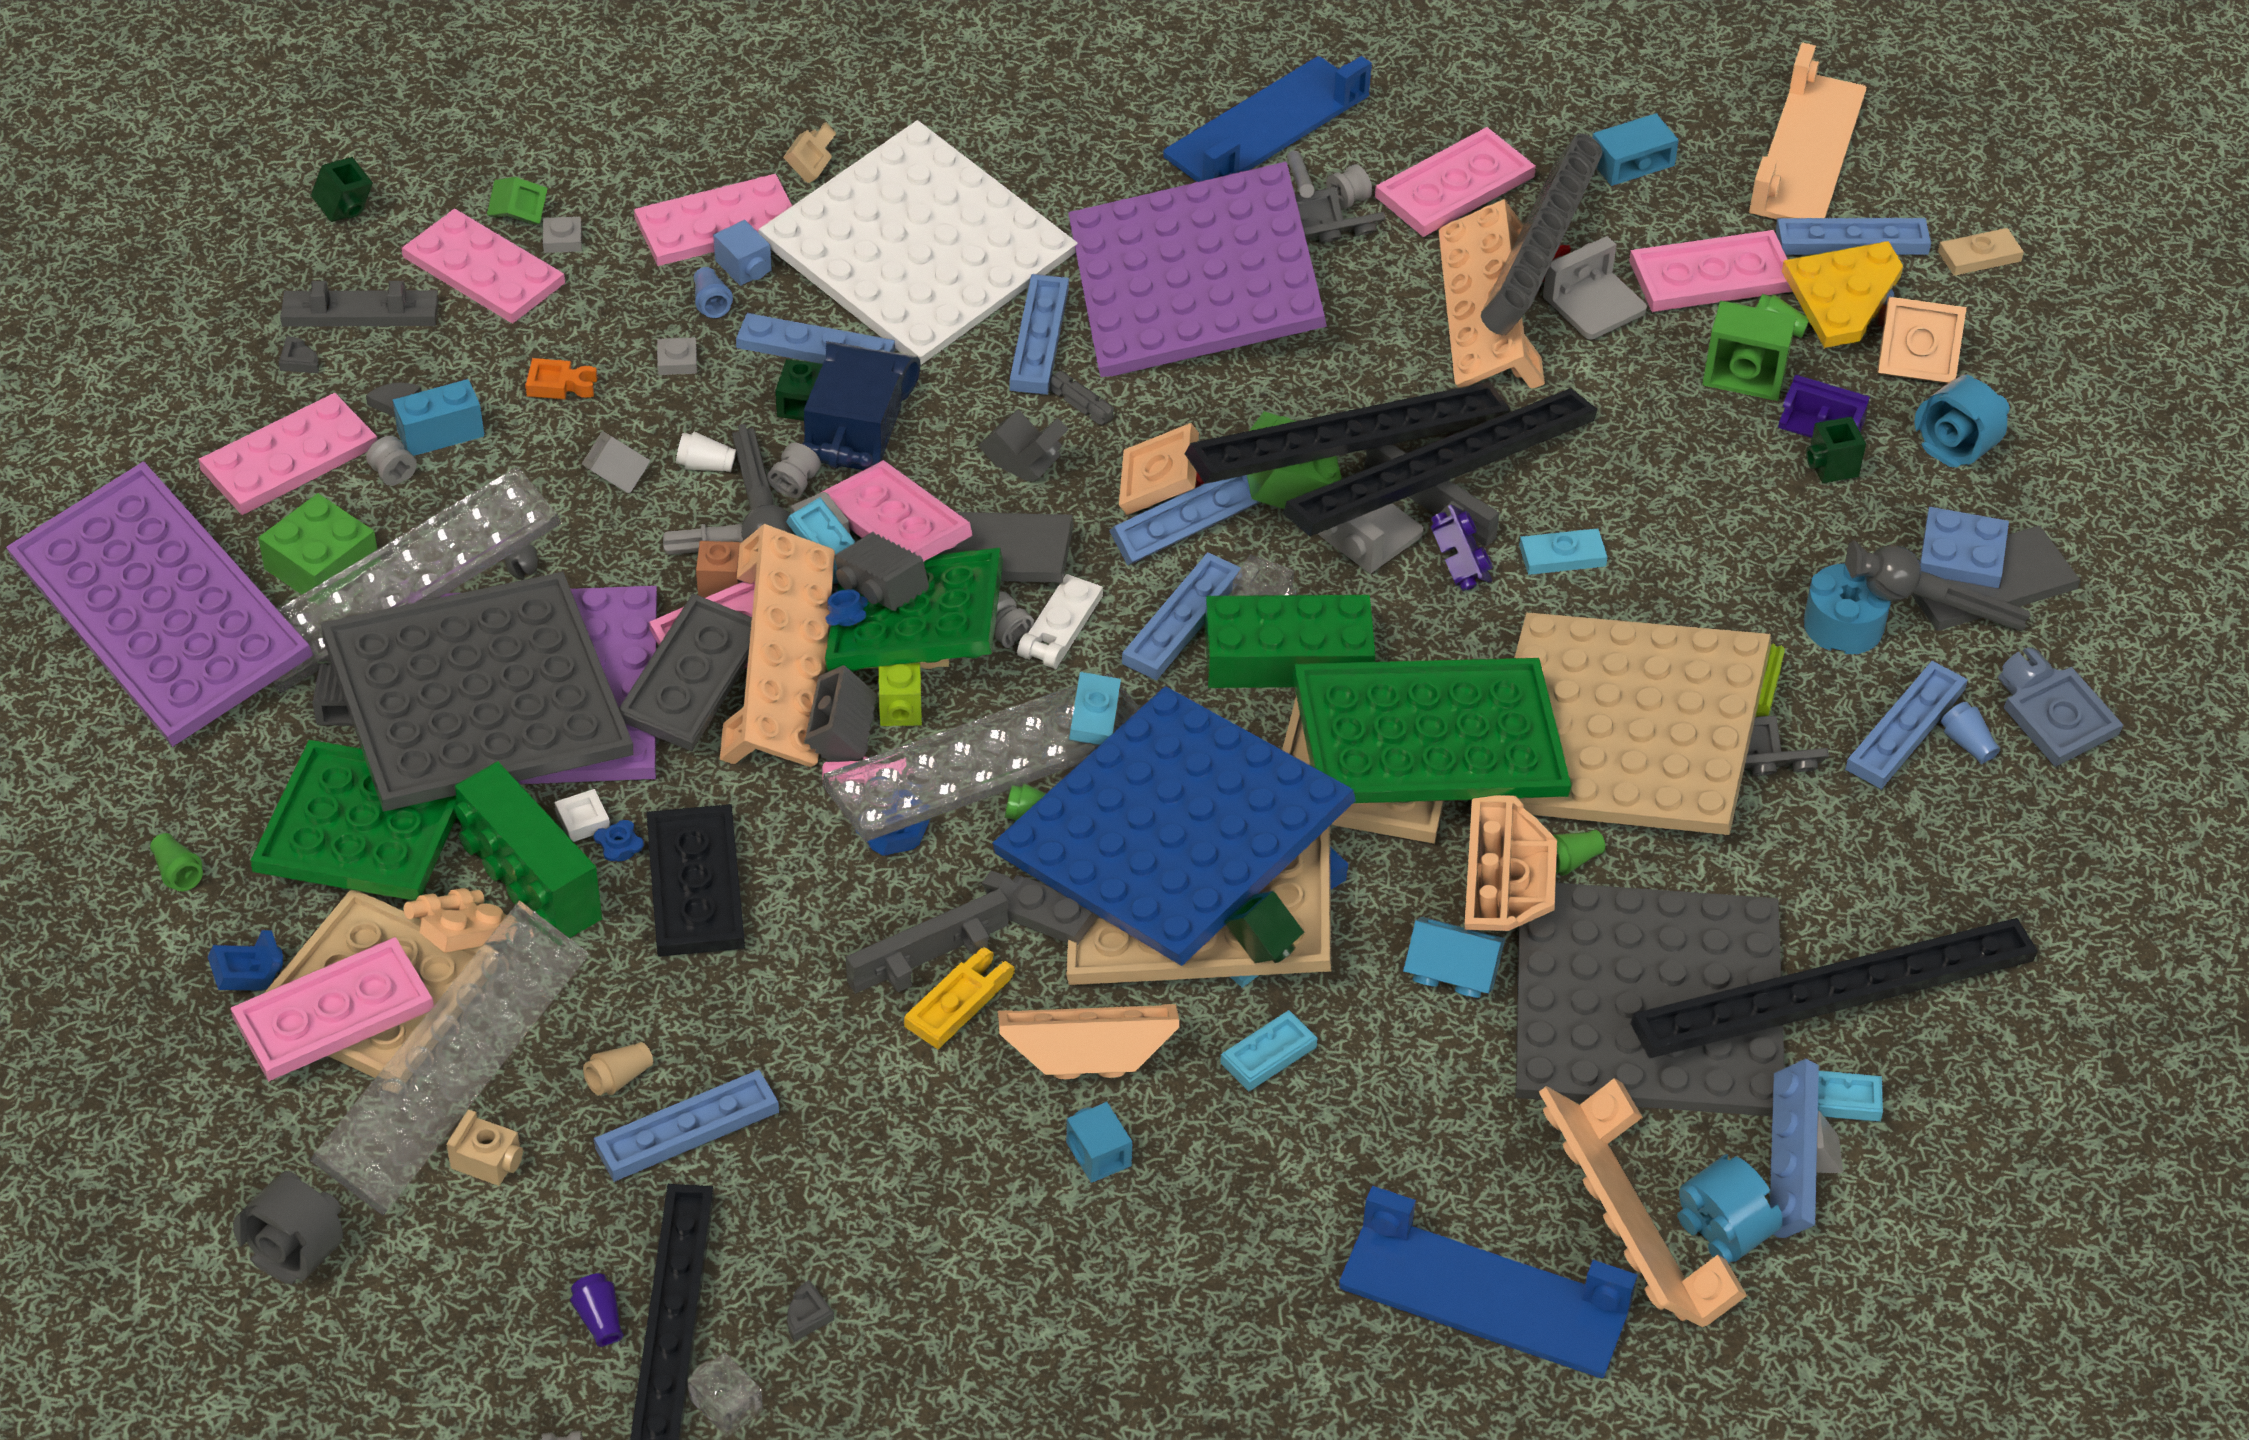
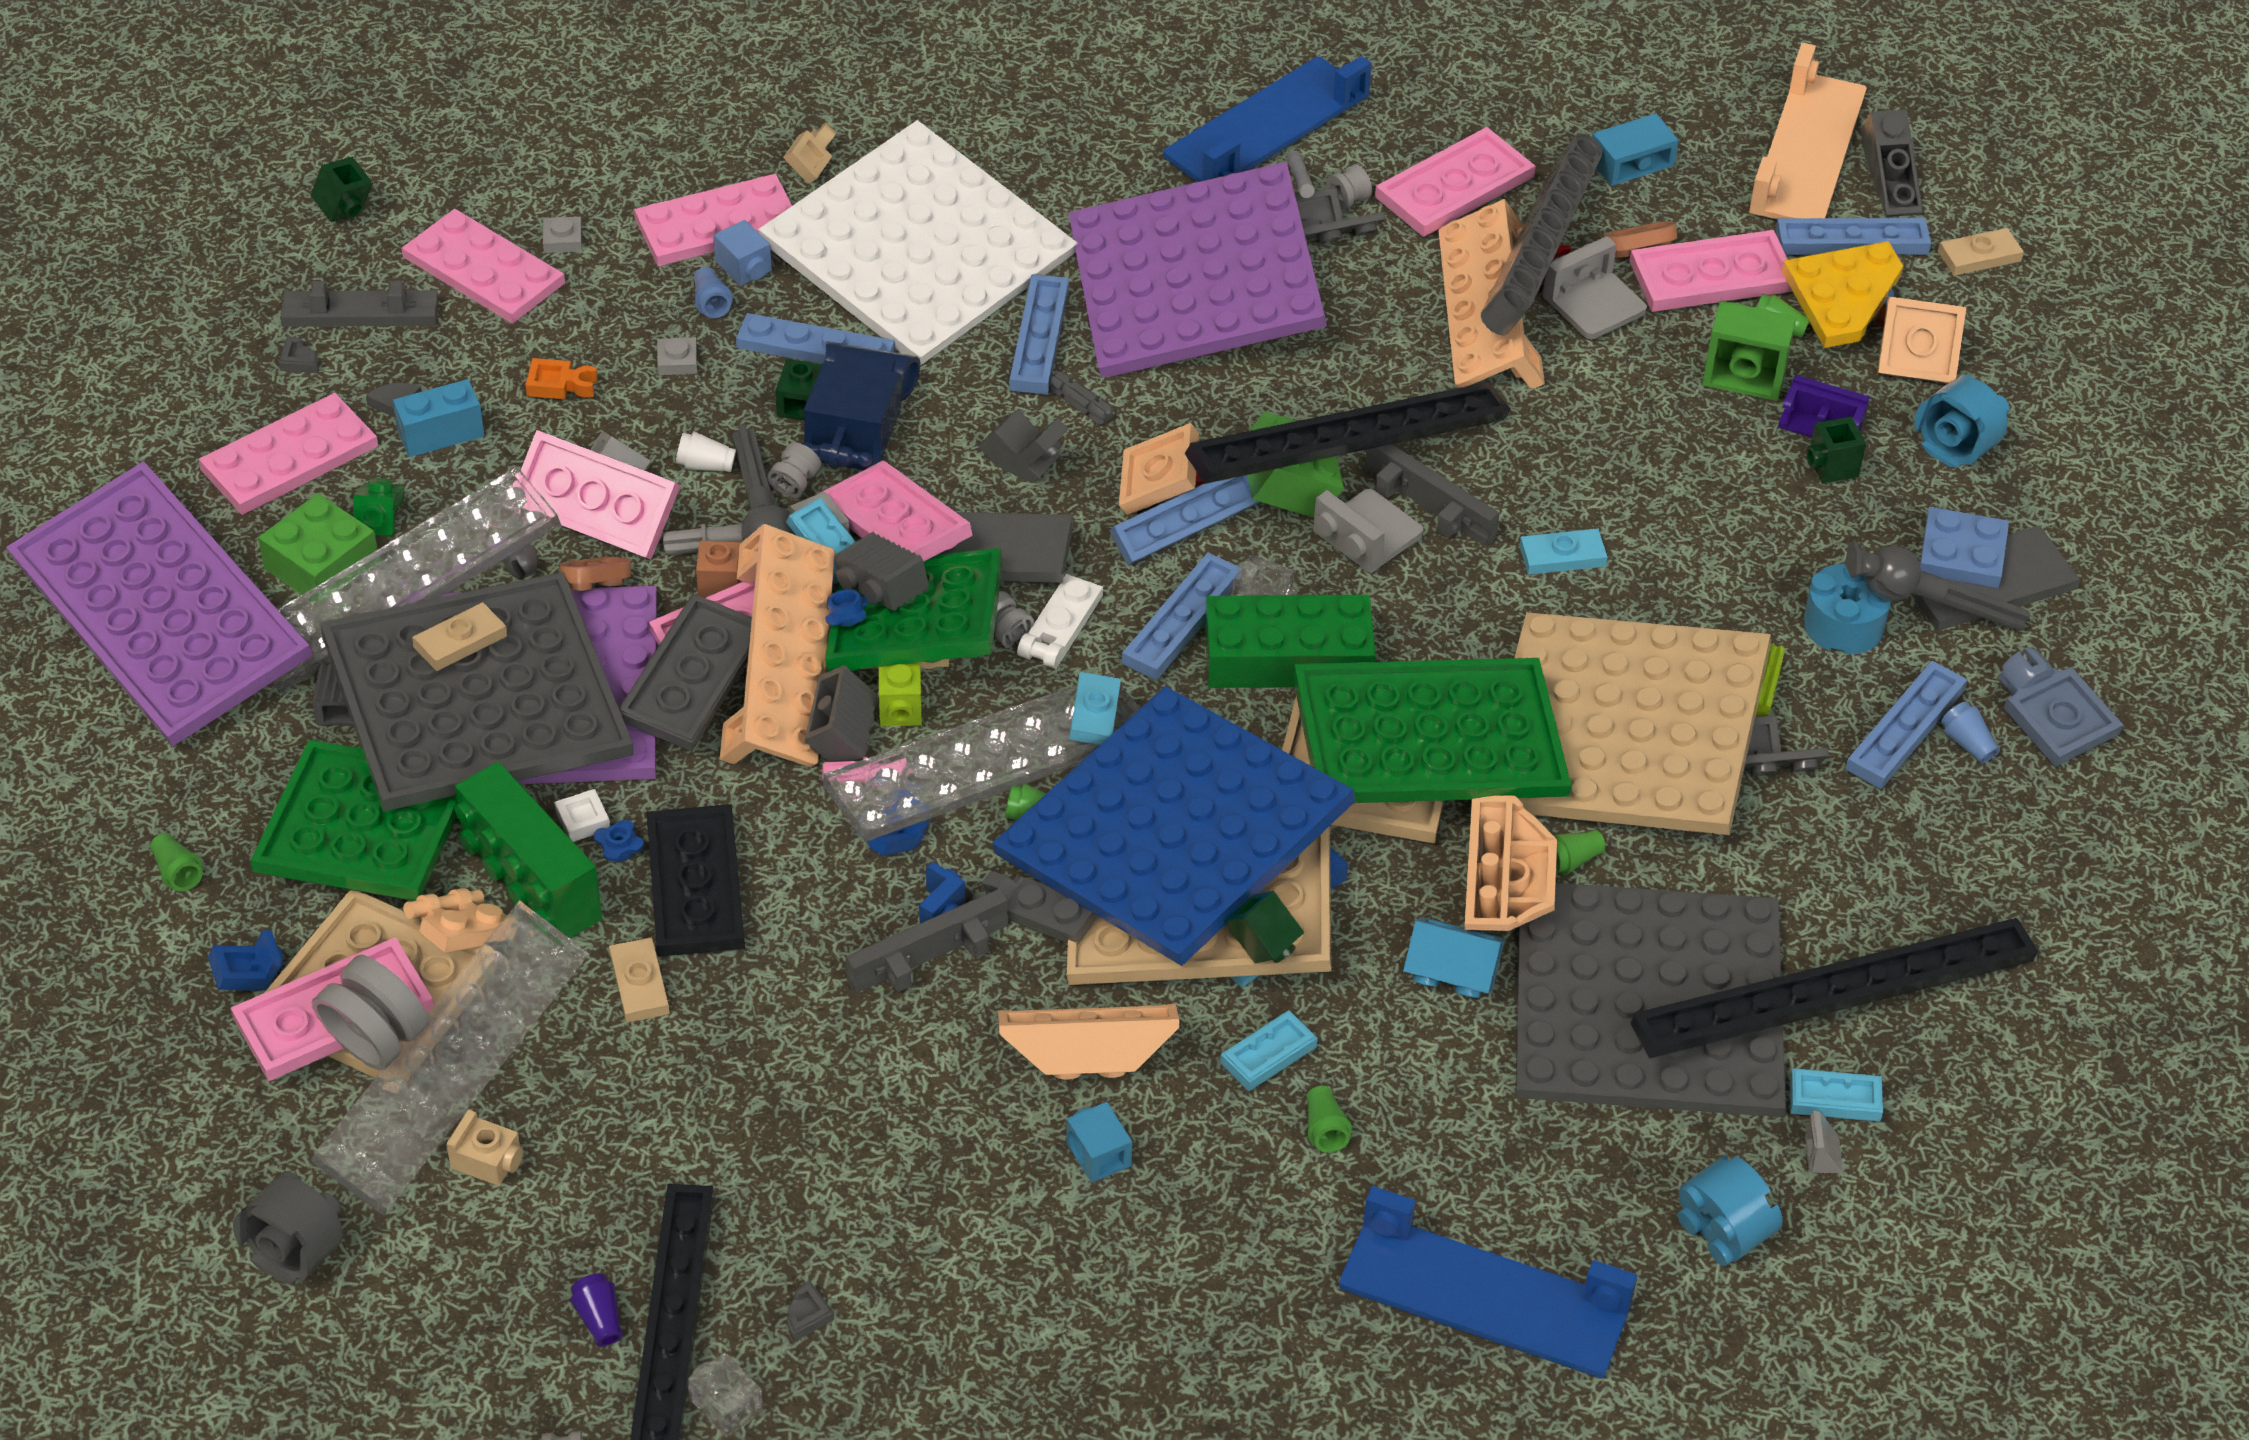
light grey wheel [366,436,417,486] -> none
bright green panel [487,177,548,225] -> none
tan cone [583,1042,653,1096] -> none
medium blue plate [594,1070,779,1182] -> none
yellow hinge [904,947,1015,1049] -> none
black plate [1283,388,1597,537] -> none
hinge [1430,505,1493,591] -> none
light nougat bracket [1539,1078,1747,1327] -> none
medium blue plate [1770,1059,1819,1238] -> none
none -> light grey wheel [312,955,429,1070]
none -> green bracket [353,478,404,536]
none -> tan plate [412,602,507,671]
none -> bright pink plate [507,430,681,560]
none -> nougat plate [559,557,631,591]
none -> tan plate [609,937,670,1023]
none -> blue bracket [919,862,966,923]
none -> bright green cone [1306,1086,1352,1153]
none -> nougat plate [1604,221,1678,257]
none -> dark grey slope [1861,109,1923,217]

